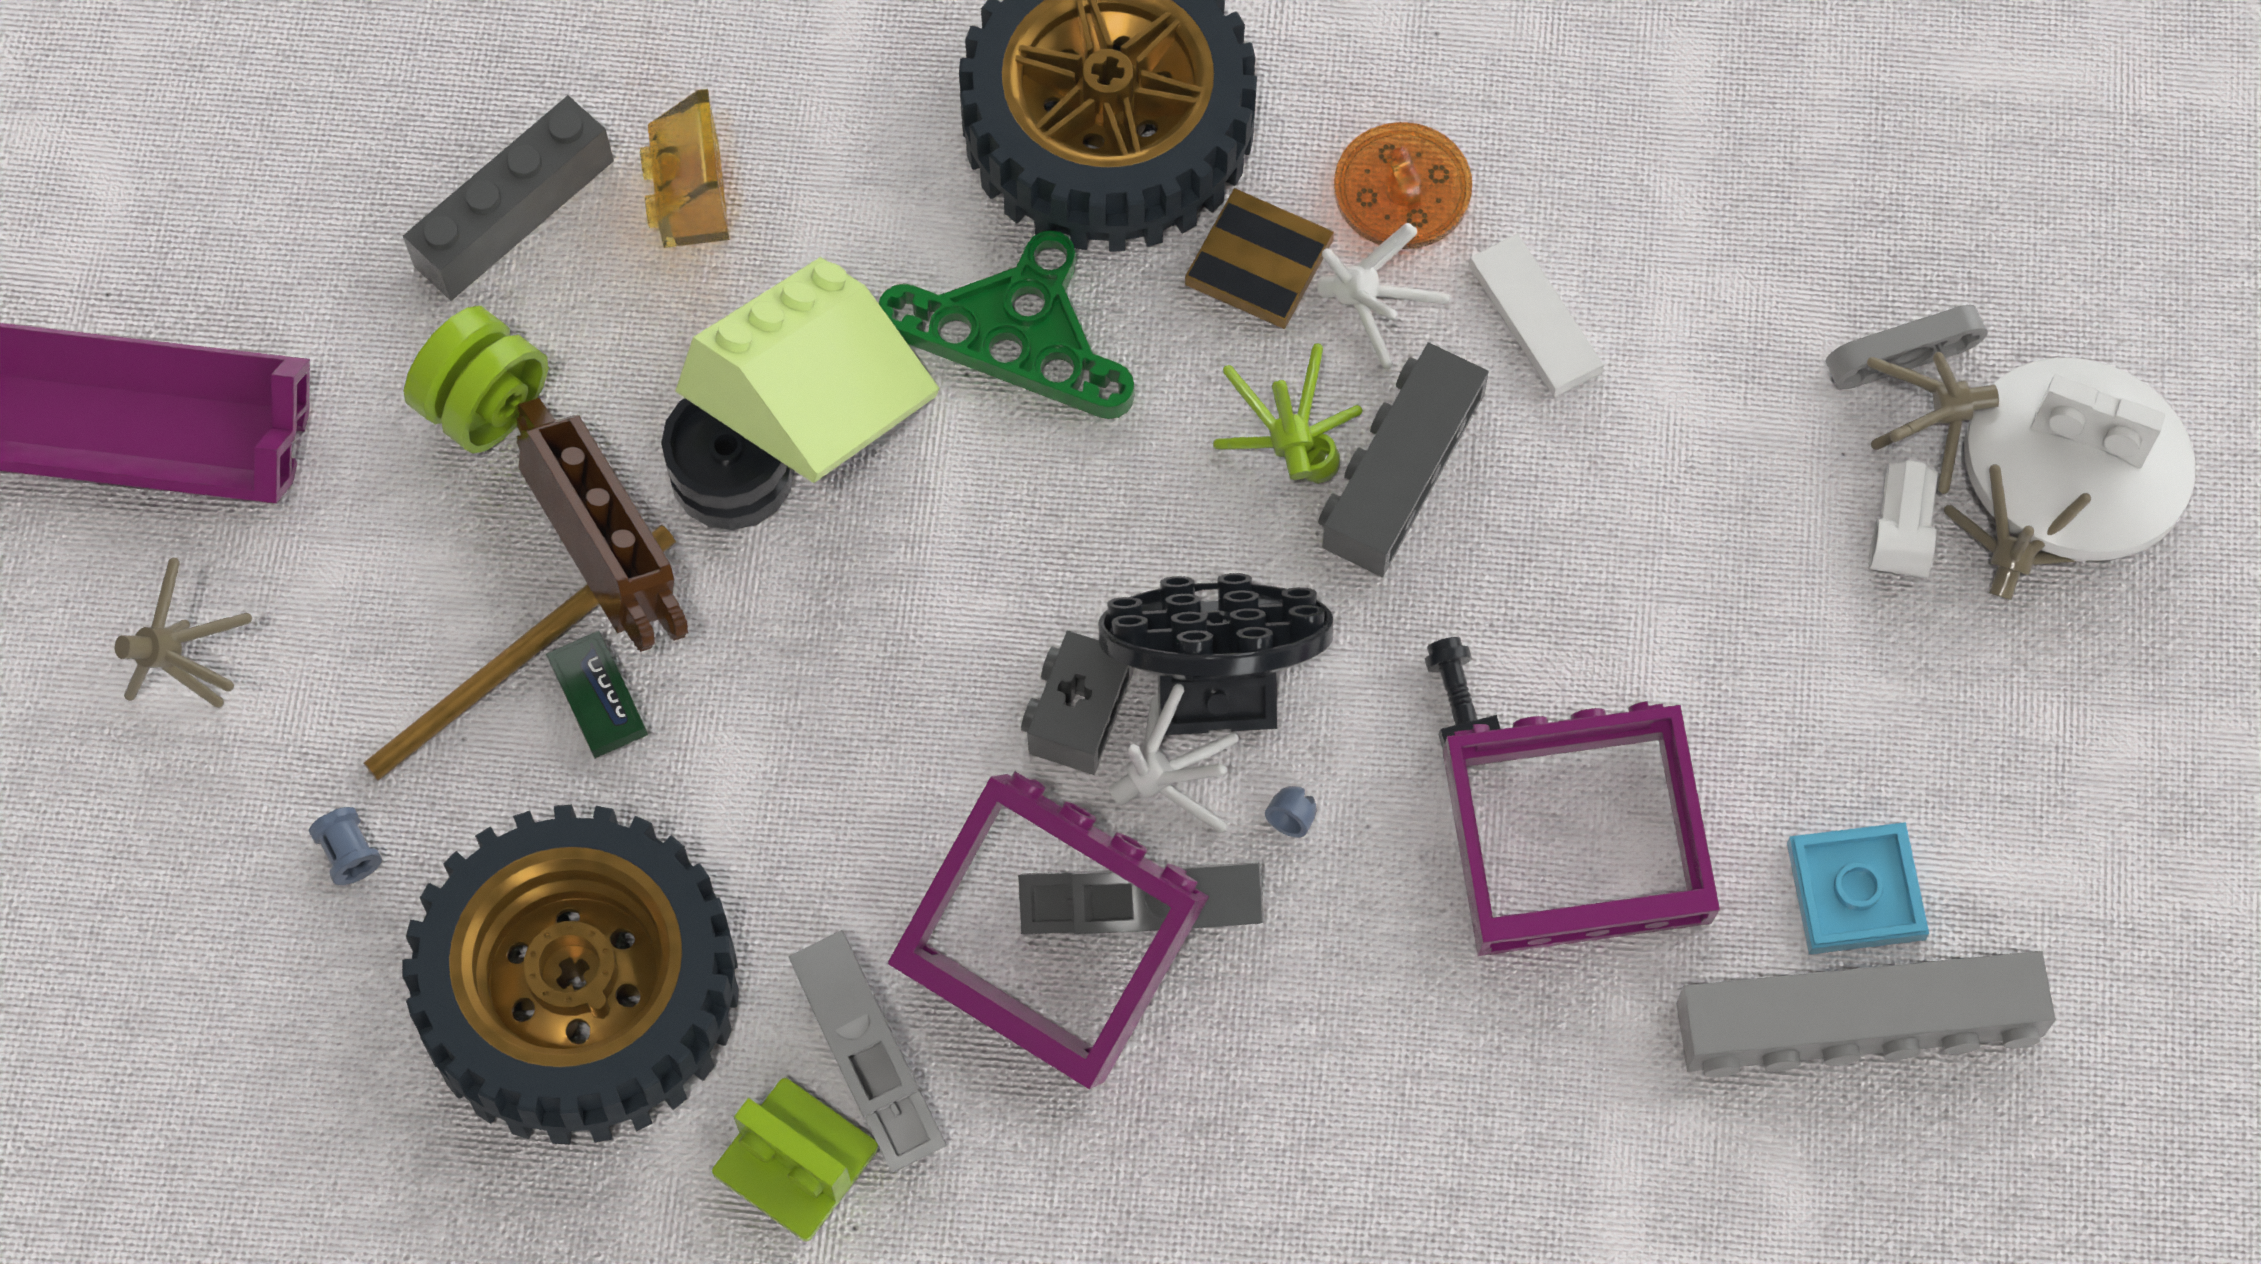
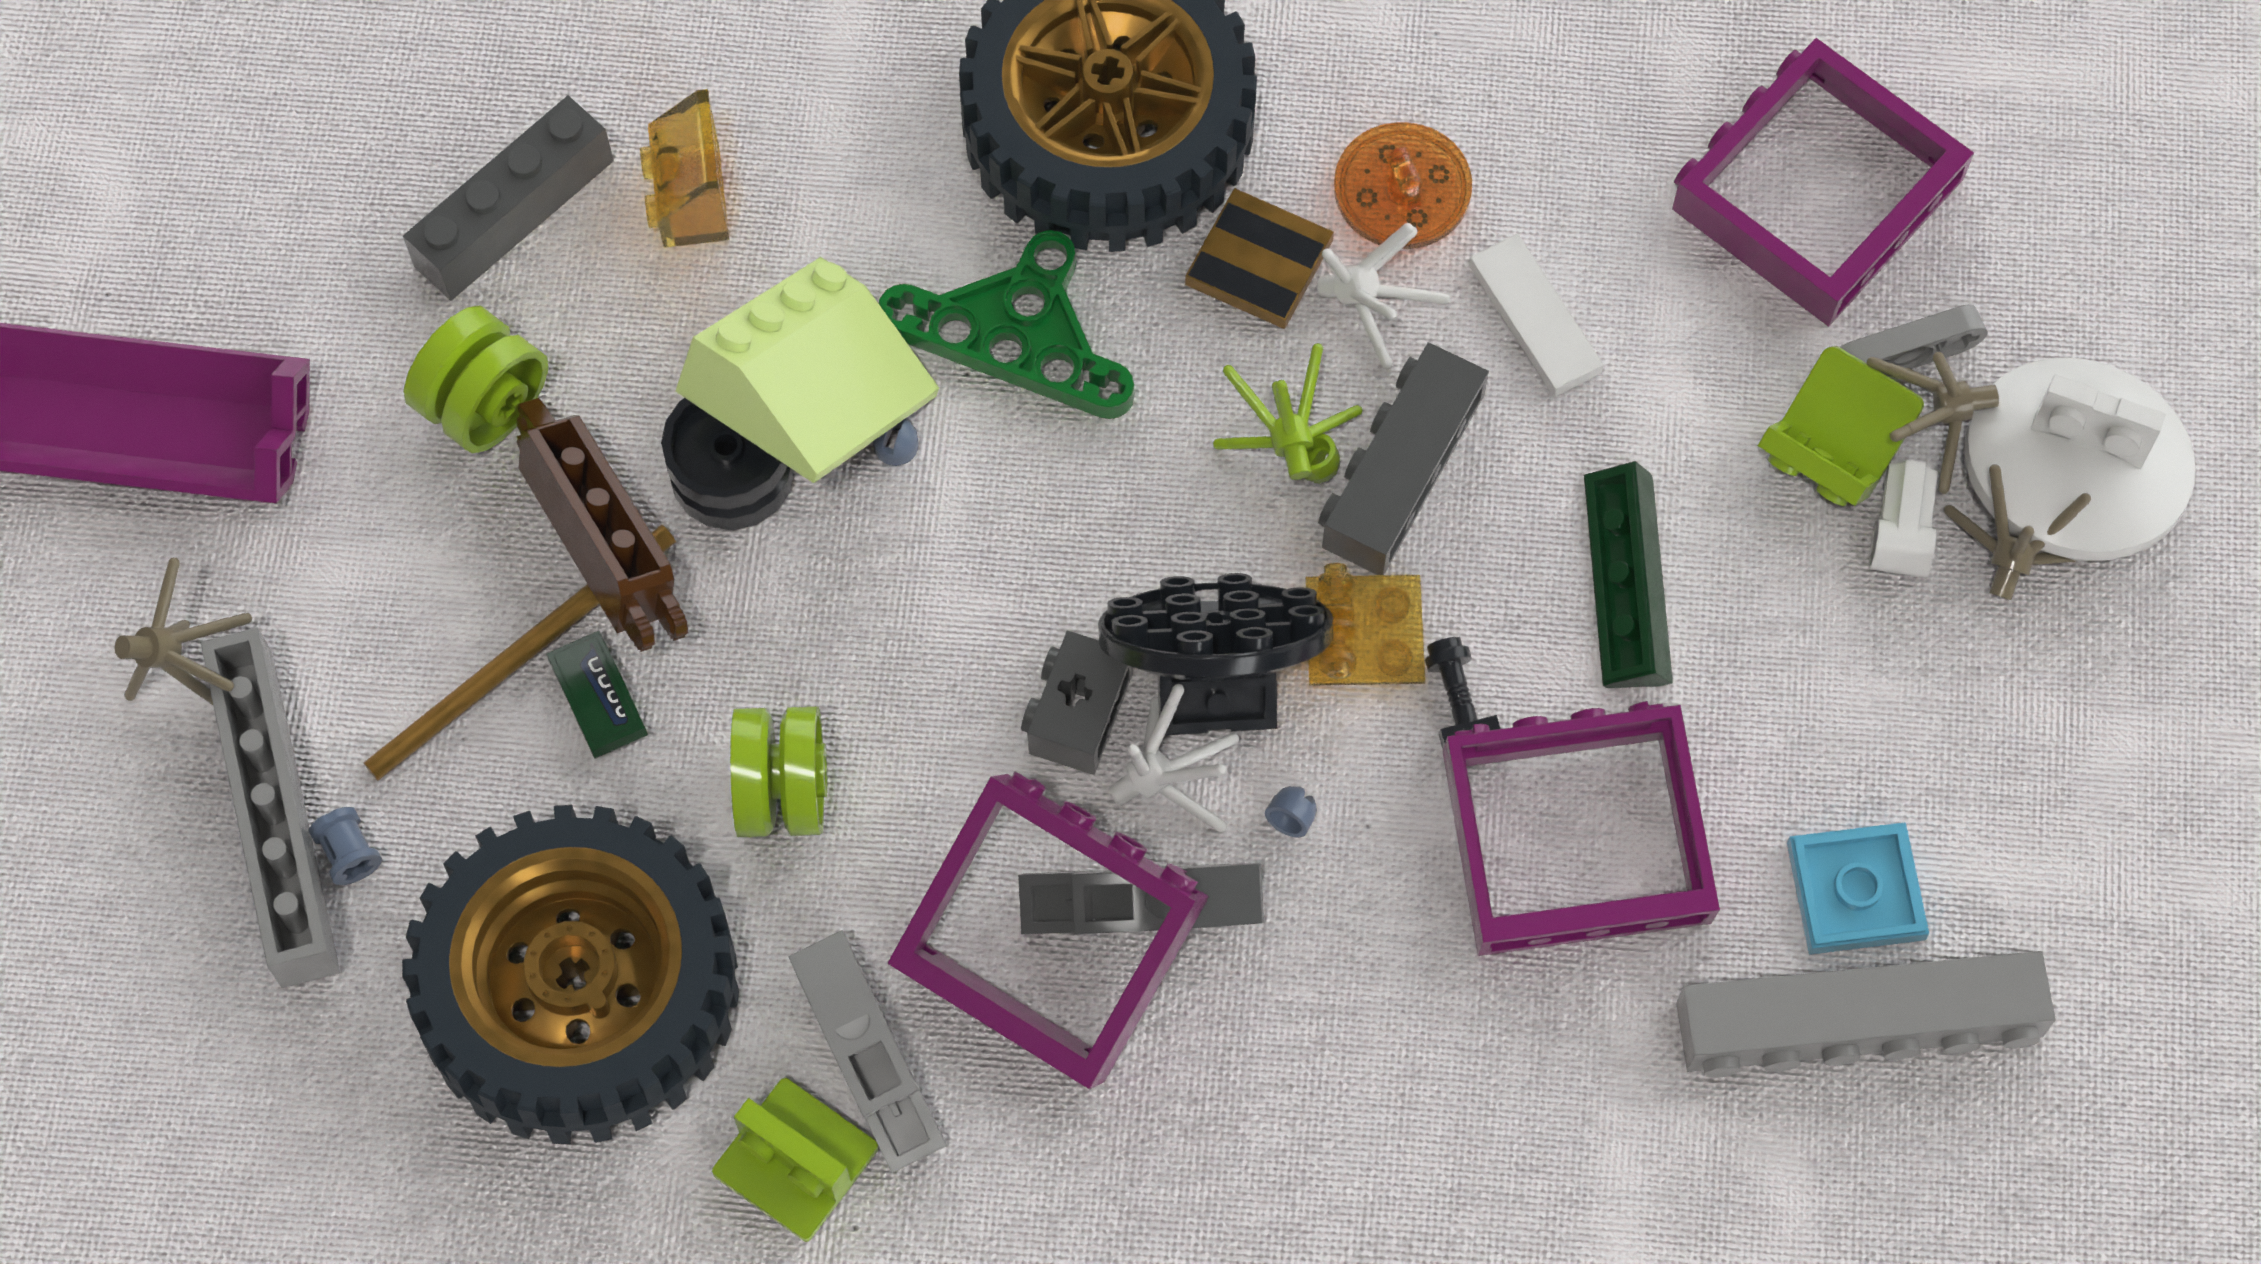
none -> light grey brick [200,627,340,988]
none -> lime wheel [730,706,828,837]
none -> sand blue hinge [873,419,919,466]
none -> clear yellow hinge [1305,563,1425,686]
none -> dark green slope [1584,461,1673,688]
none -> magenta window [1672,38,1974,327]
none -> lime bracket [1757,346,1924,506]

